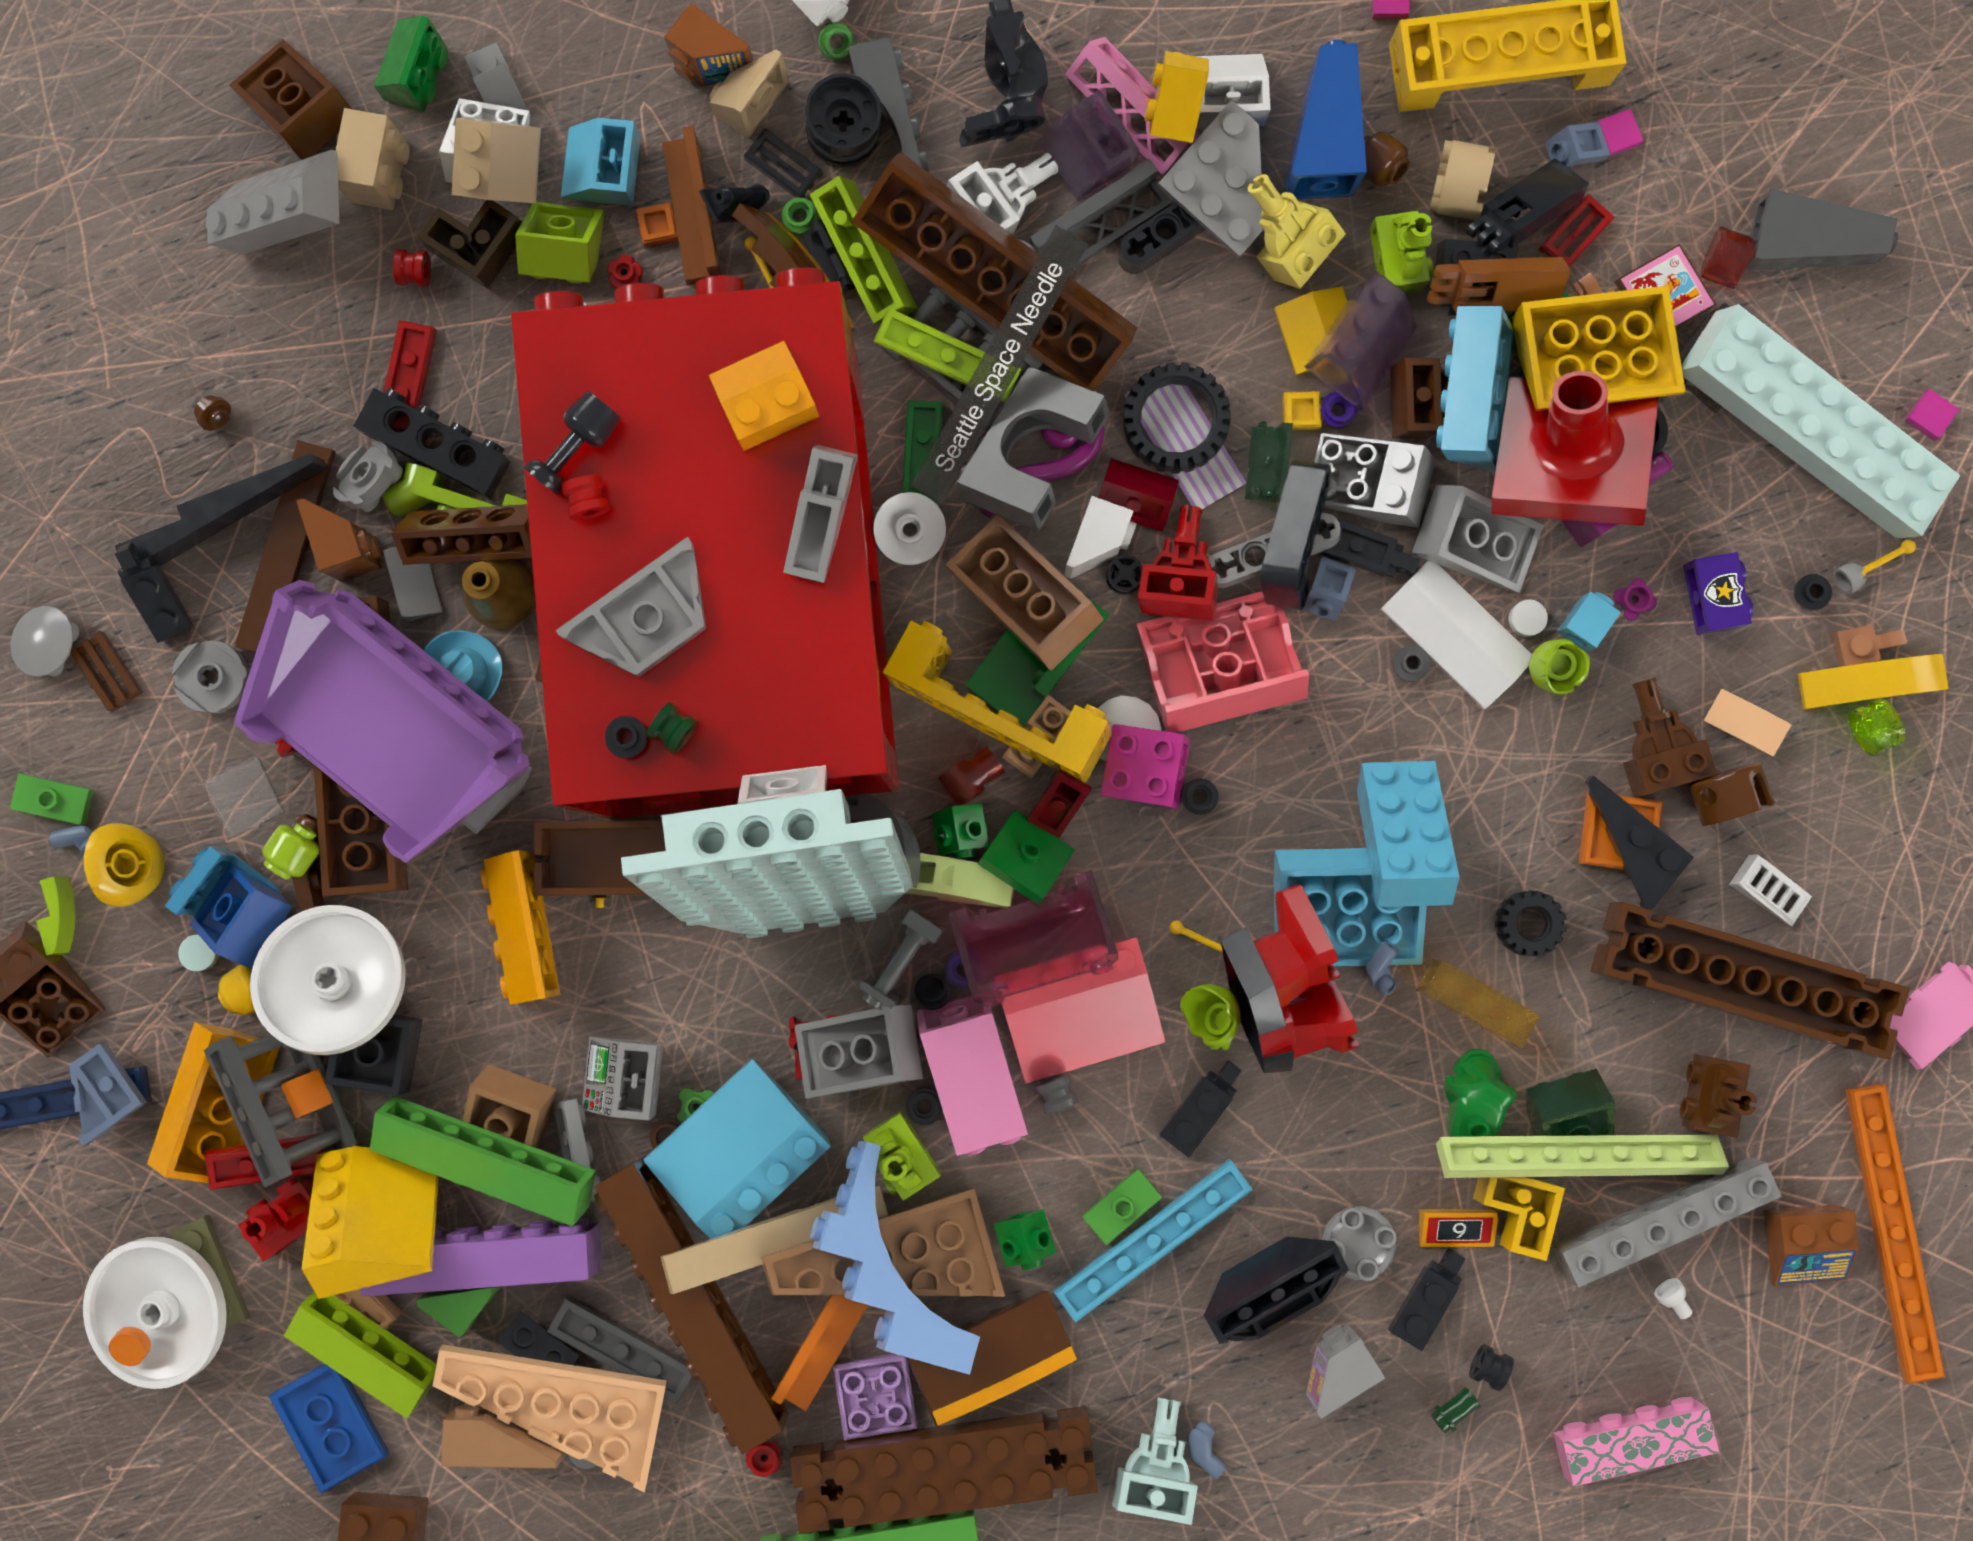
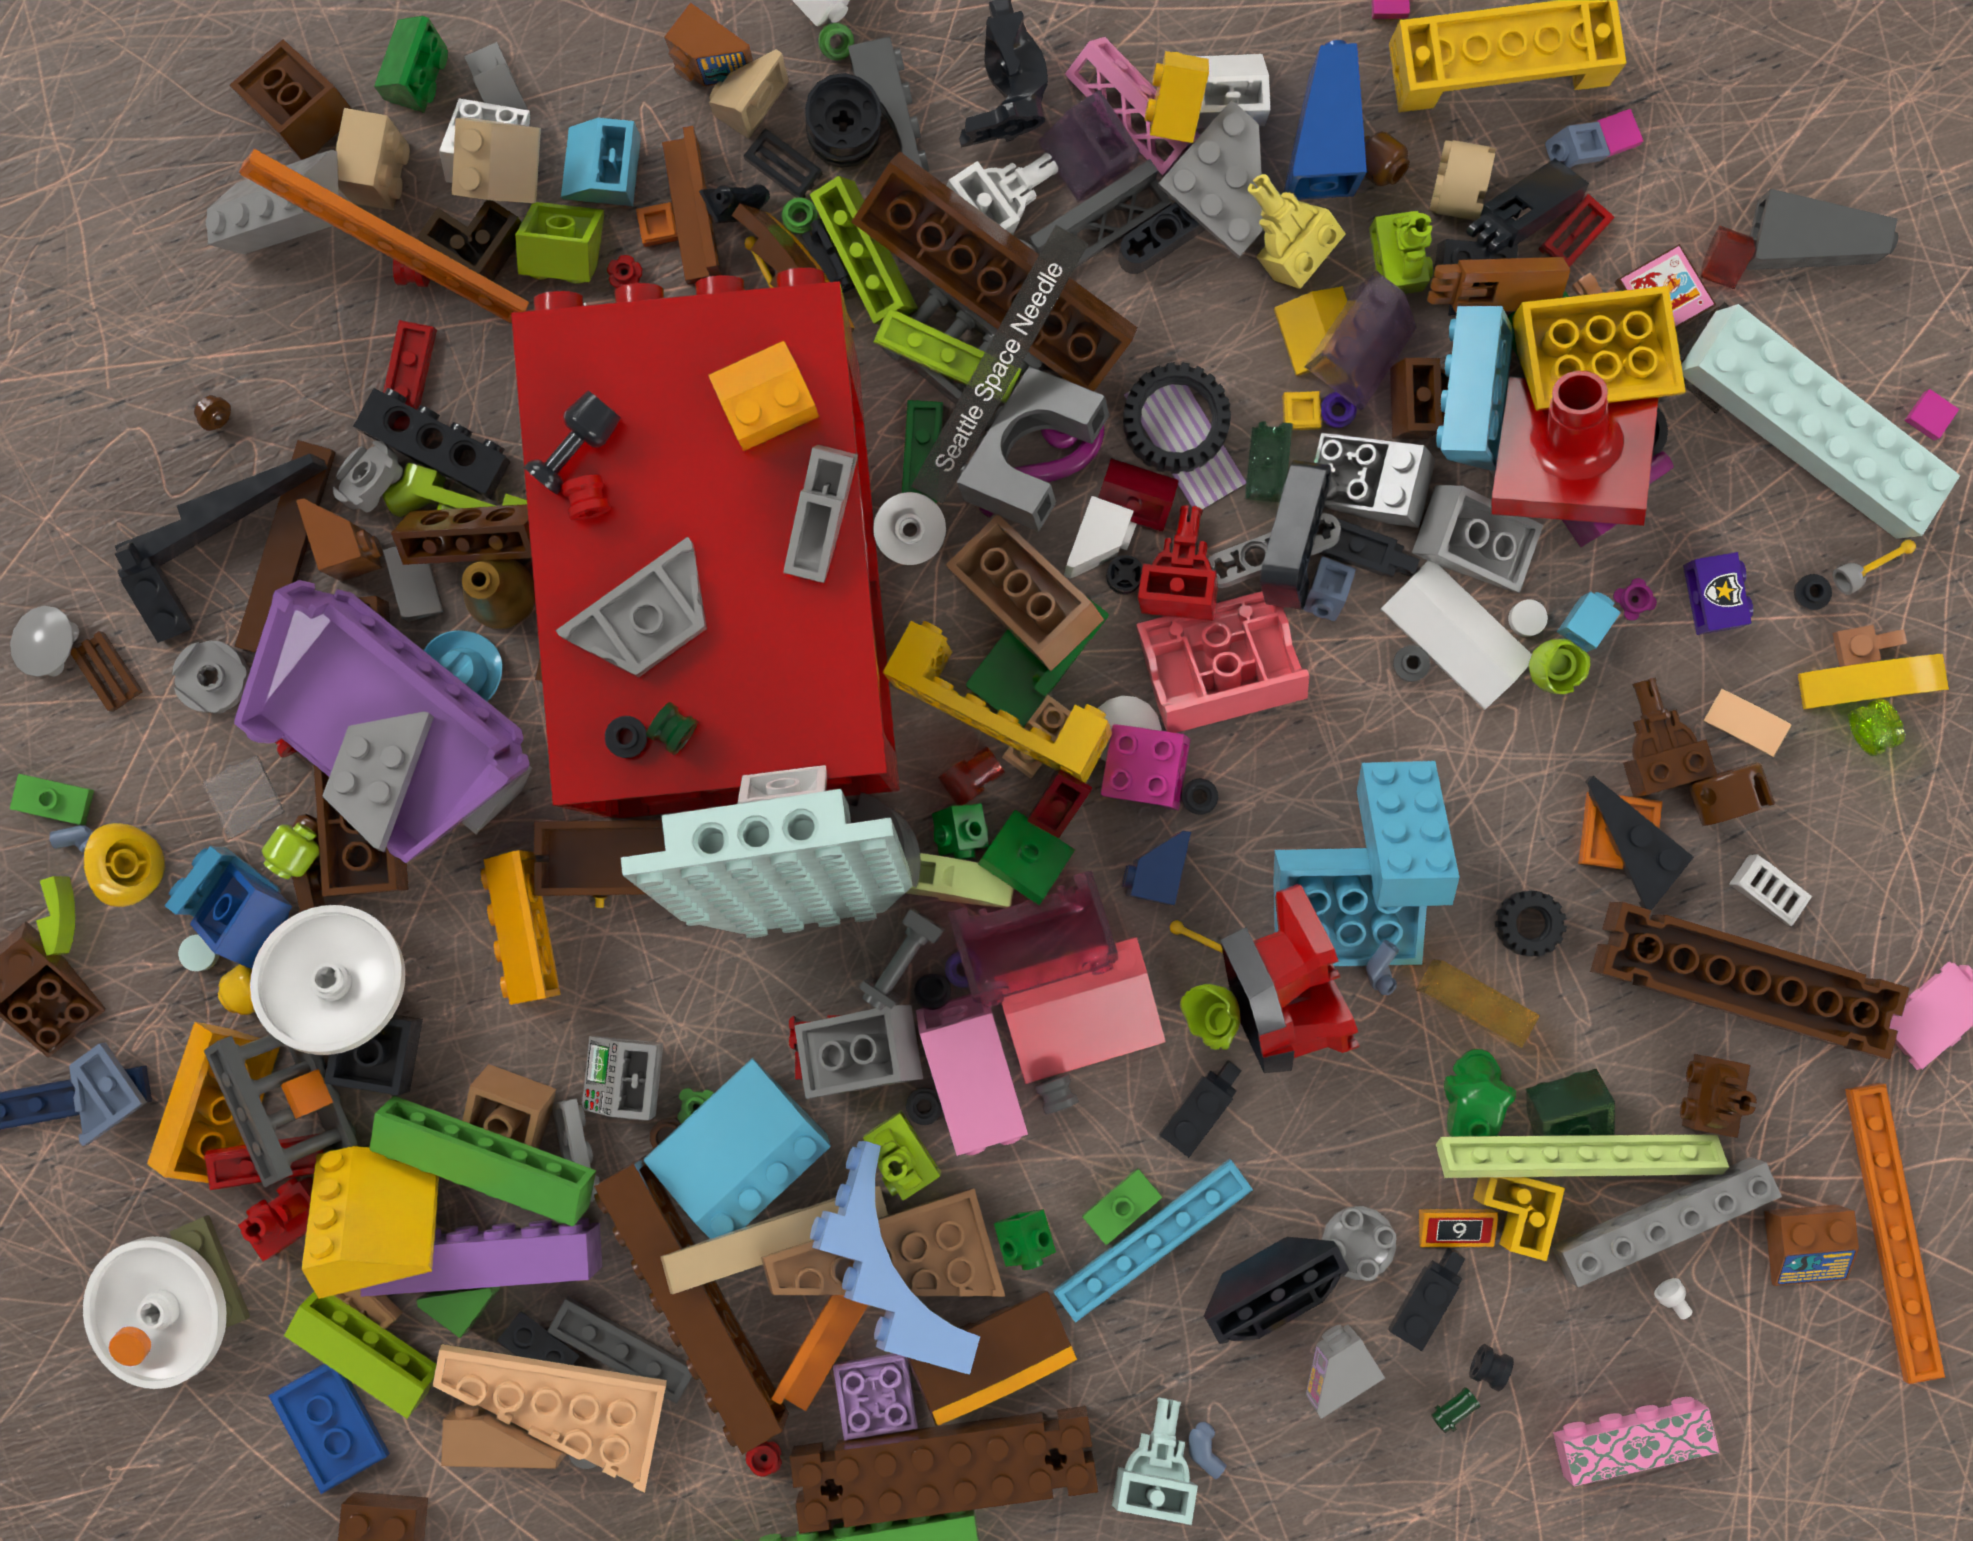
none -> orange tile [239,149,529,323]
none -> light grey wing [322,712,434,852]
none -> dark blue slope [1121,831,1191,905]

